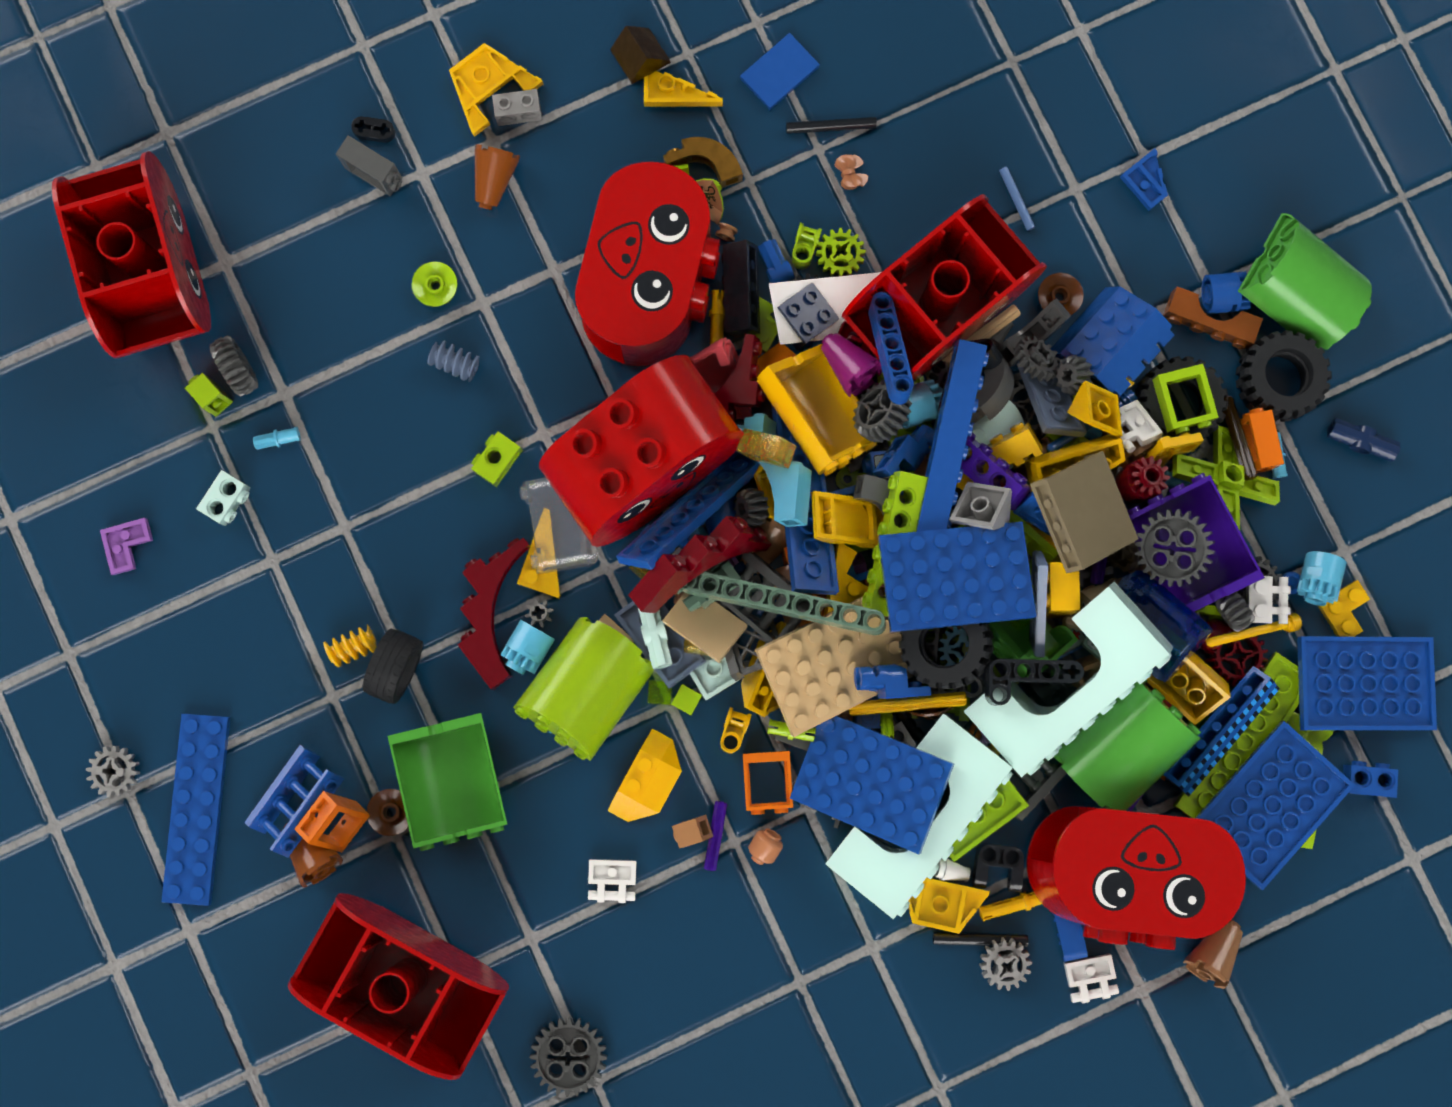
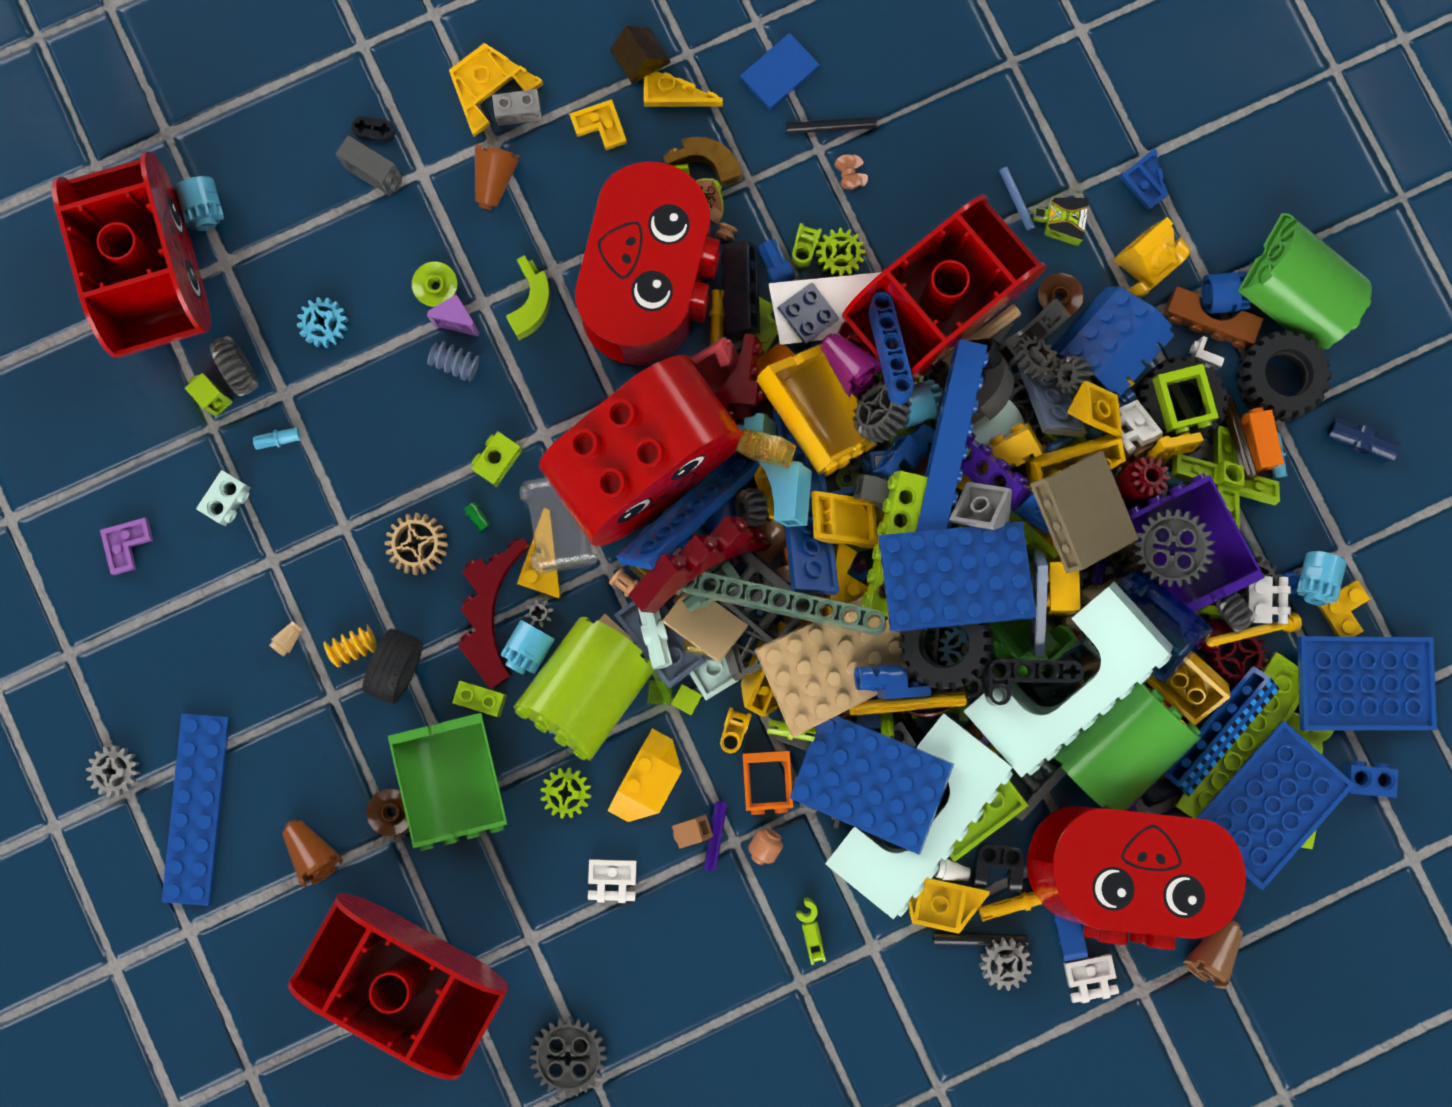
blue fence [244,745,344,858] -> none
orange window [294,791,370,853] -> none
none -> medium azure gear [175,176,224,231]
none -> tan cone [269,621,303,657]
none -> medium azure gear [297,297,348,348]
none -> tan gear [385,513,448,575]
none -> medium lavender slope [427,295,479,336]
none -> lime brick [452,681,507,717]
none -> green pin [464,502,491,532]
none -> lime arch [506,255,551,340]
none -> lime gear [540,768,592,819]
none -> yellow plate [570,99,627,151]
none -> light nougat bush [609,567,640,597]
none -> lime piece [796,898,826,965]
none -> torso [1033,198,1089,246]
none -> yellow piece [1112,217,1191,298]
none -> white bracket [1189,336,1225,370]

